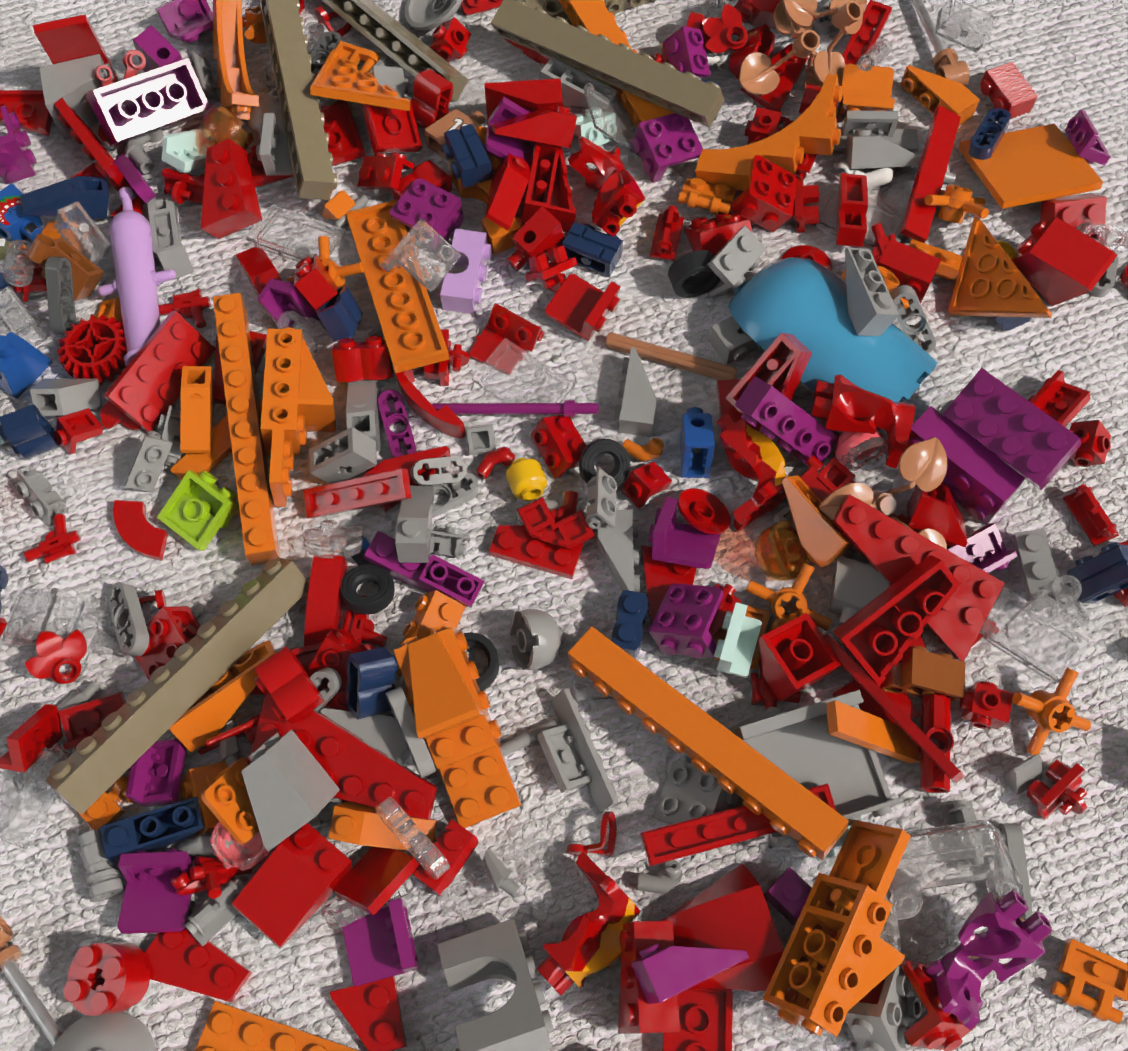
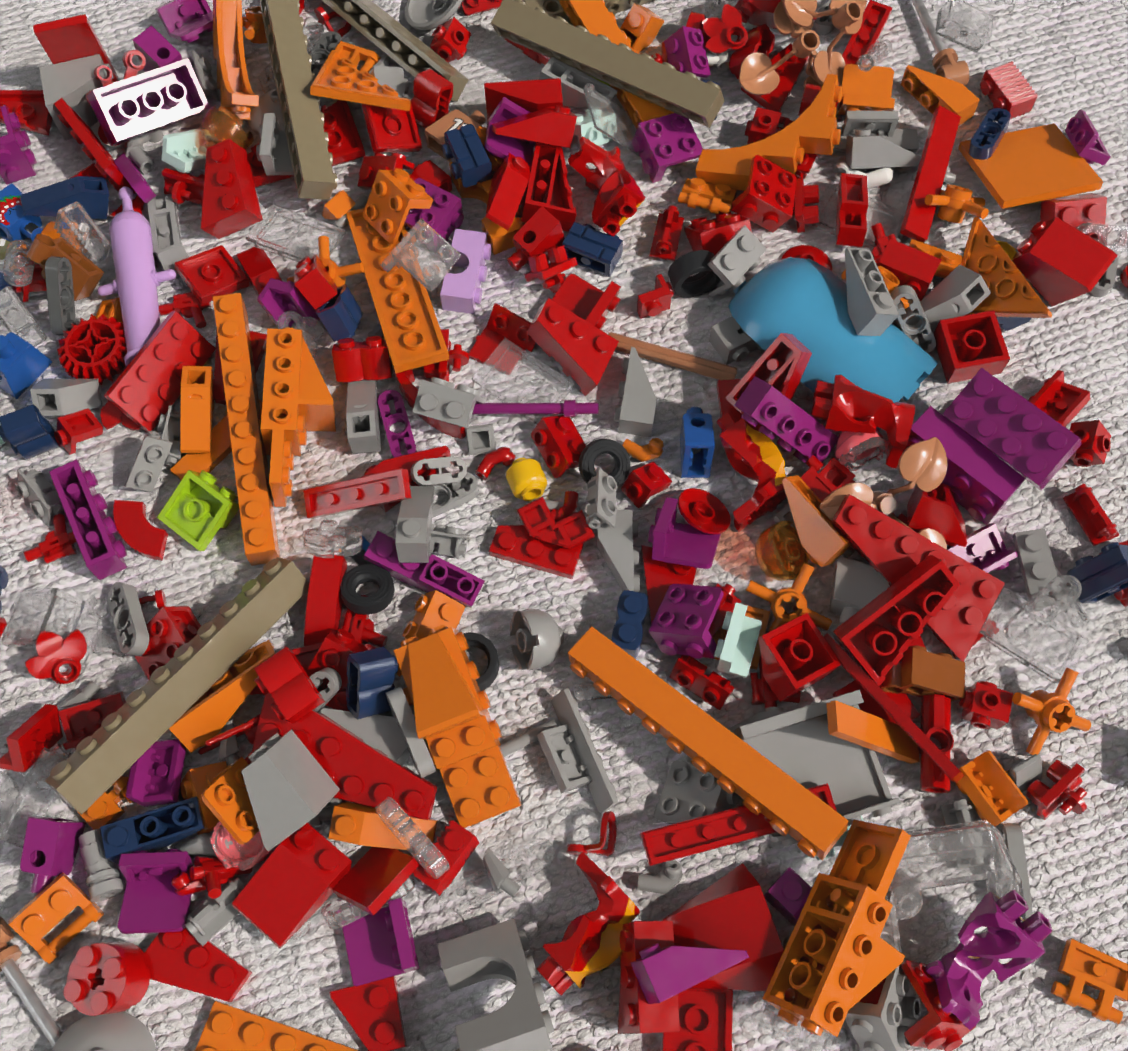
light grey brick [309,427,377,484] -> none
none -> orange plate [8,872,104,964]
none -> magenta torso [20,817,86,894]
none -> magenta brick [49,459,127,580]
none -> red tile [174,245,250,305]
none -> orange bracket [363,168,434,243]
none -> light grey bracket [412,377,486,428]
none -> red wedge [527,298,619,396]
none -> orange slope [620,3,664,54]
none -> red bracket [636,274,674,319]
none -> red hinge [669,655,735,710]
none -> light grey slope [906,264,991,338]
none -> red brick [934,310,1010,384]
none -> orange bracket [956,750,1028,829]

